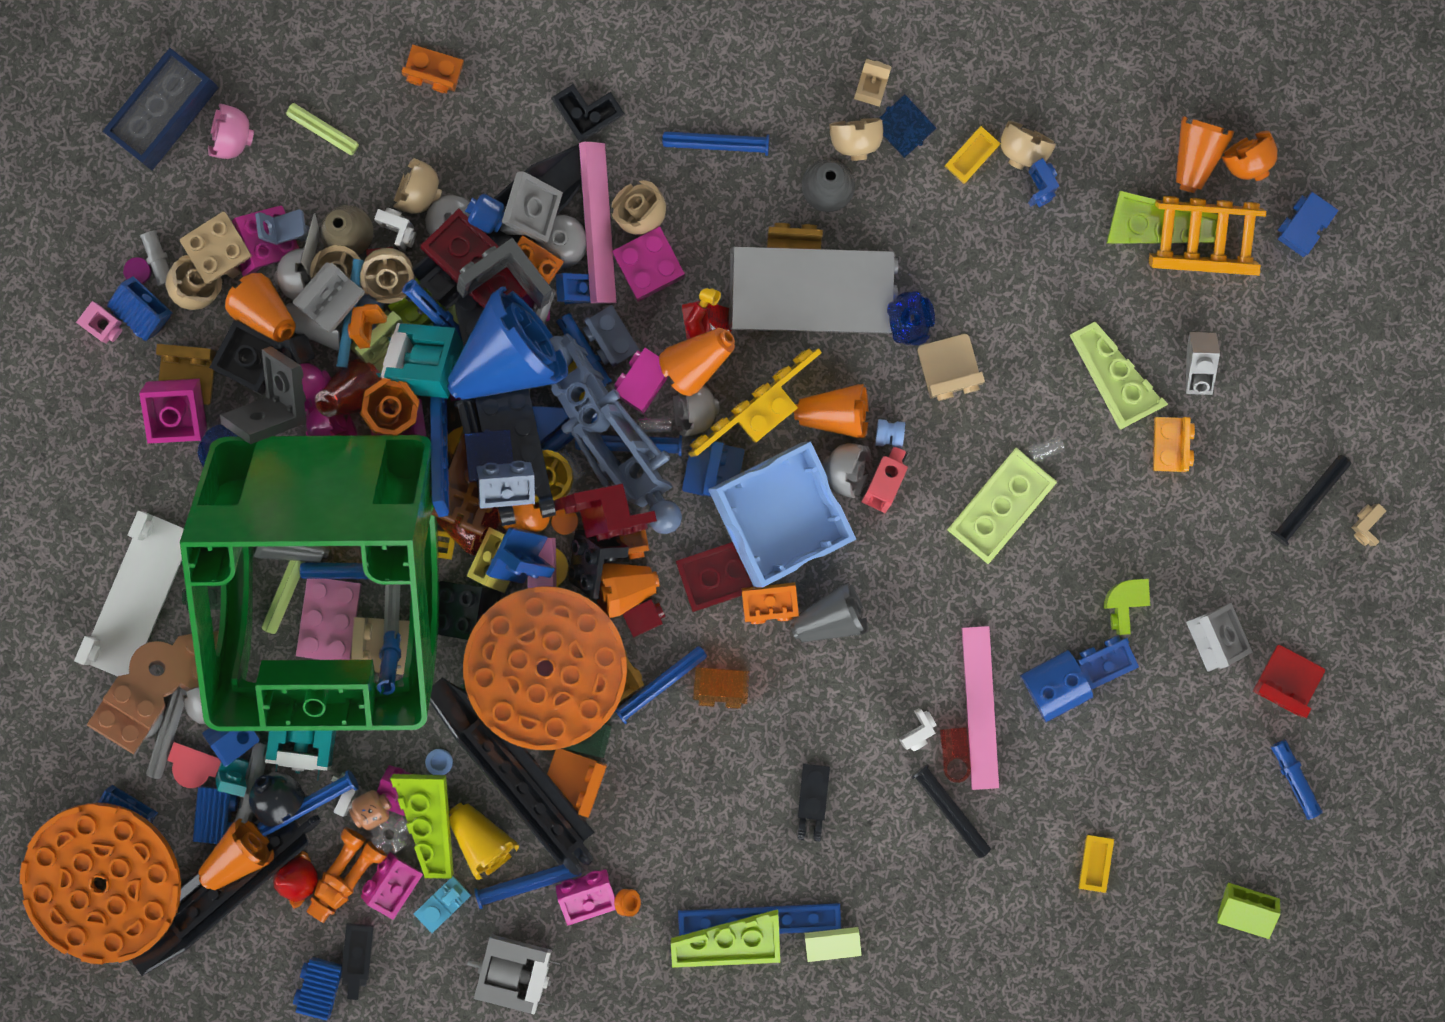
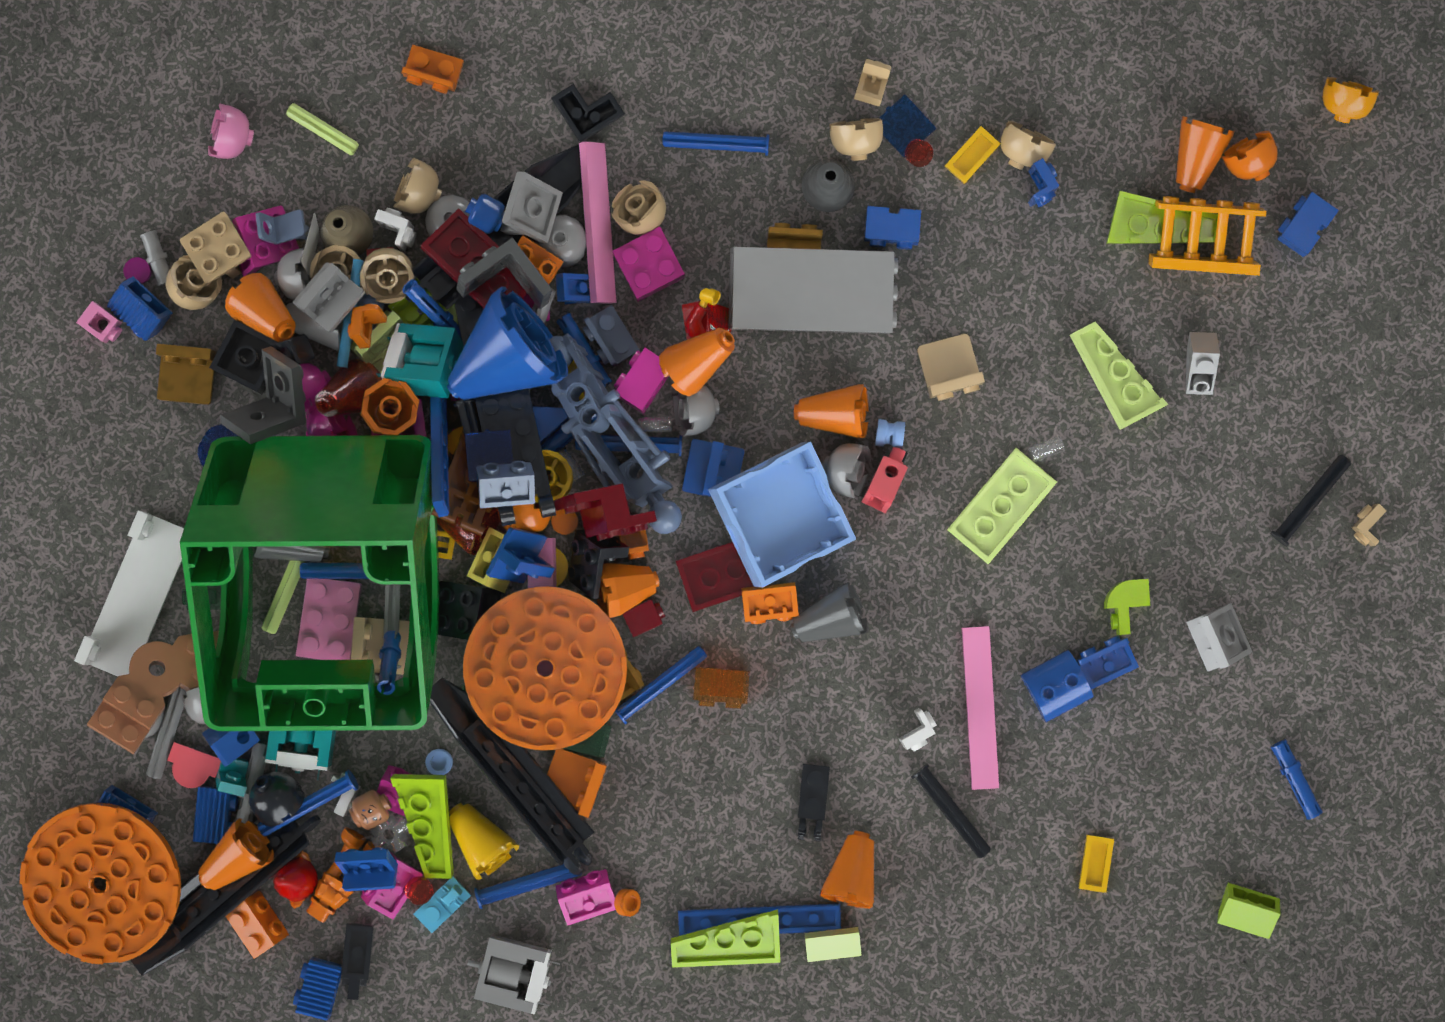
brick [102,48,219,171] -> none
dark pink brick [139,379,207,444] -> none
yellow bracket [688,348,822,457] -> none
clear blue plate [887,291,935,346] -> none
clear red piece [940,727,971,783] -> none
light orange bracket [1153,417,1195,472] -> none
red bracket [1252,645,1325,718] -> none
none -> orange bracket [226,891,289,959]
none -> blue bracket [335,847,398,891]
none -> clear red tile [405,876,434,905]
none -> orange cone [820,831,874,909]
none -> blue brick [864,206,921,250]
none -> clear red tile [905,139,933,167]
none -> light orange cylinder [1322,77,1379,123]

